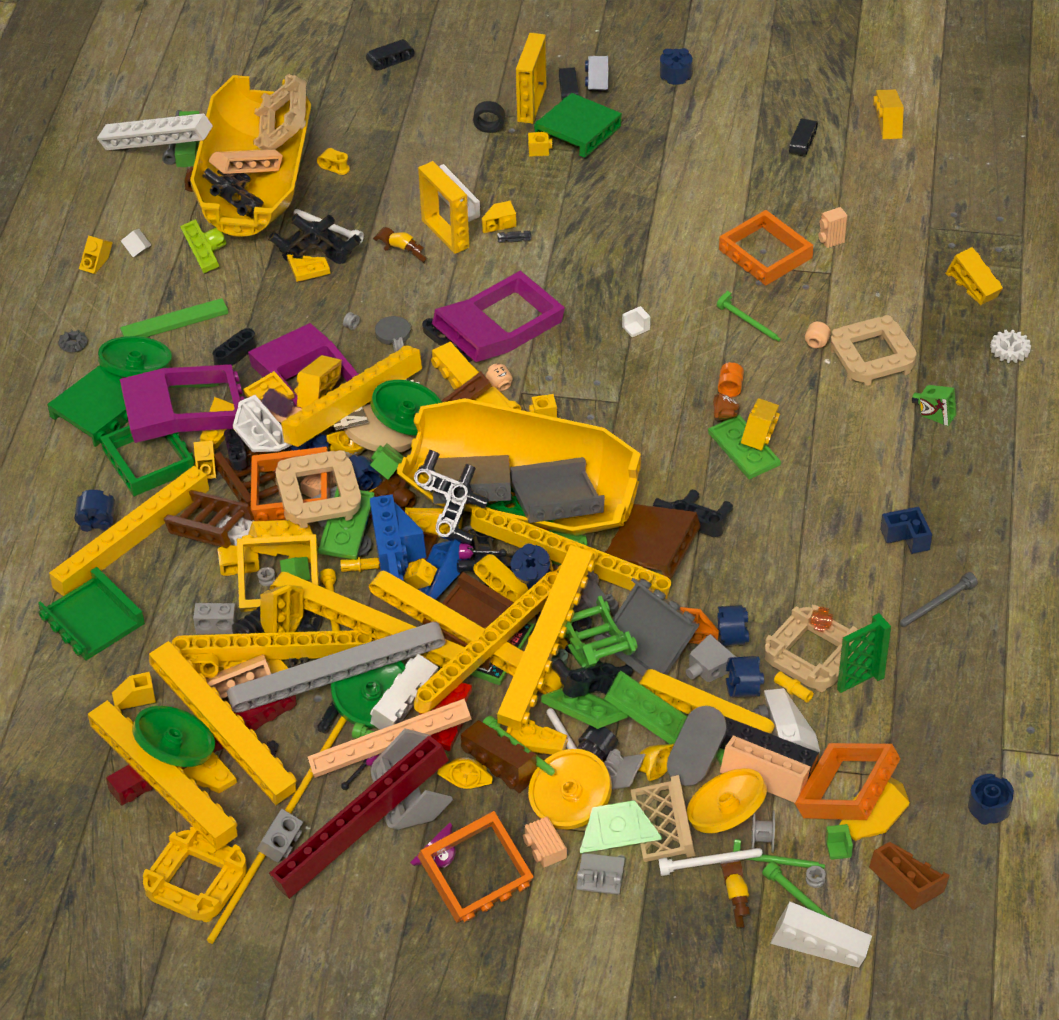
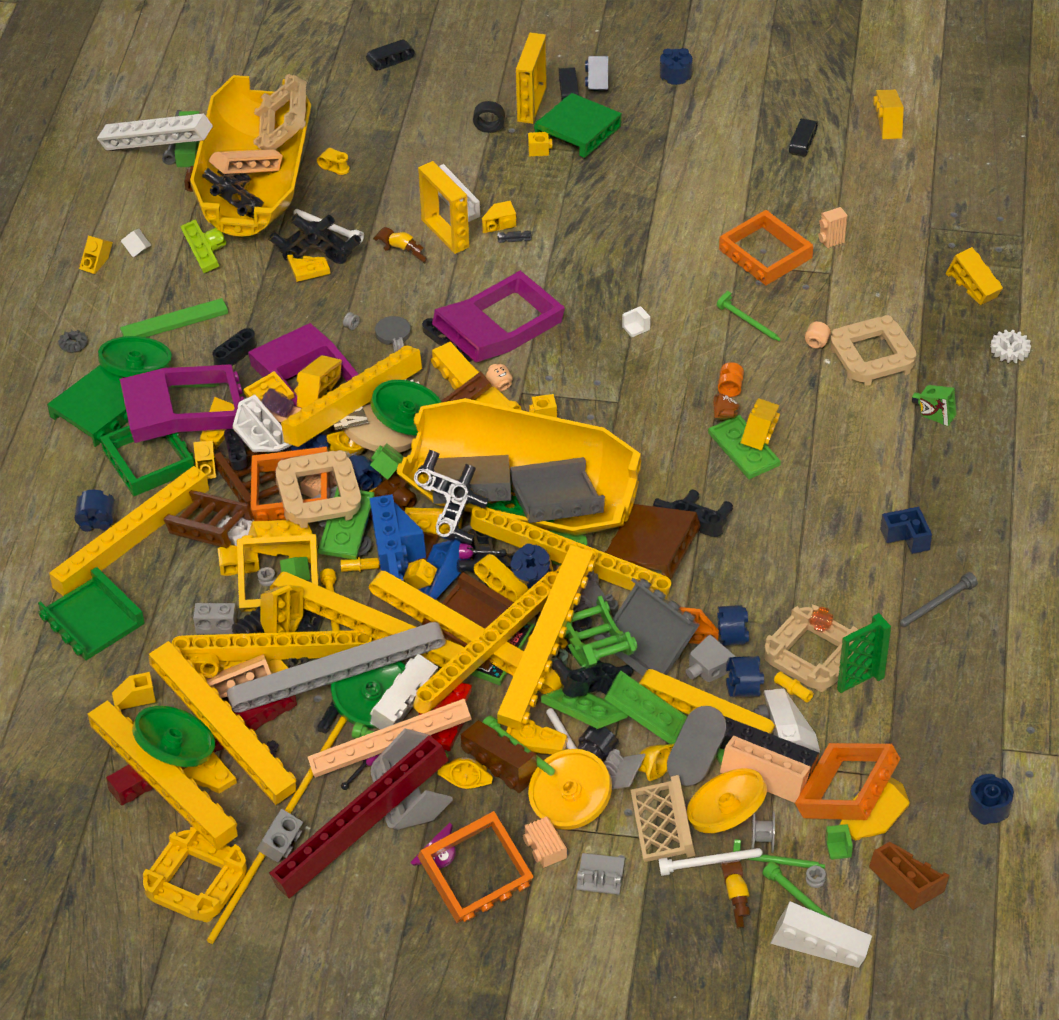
wing [580,800,662,853] -> none

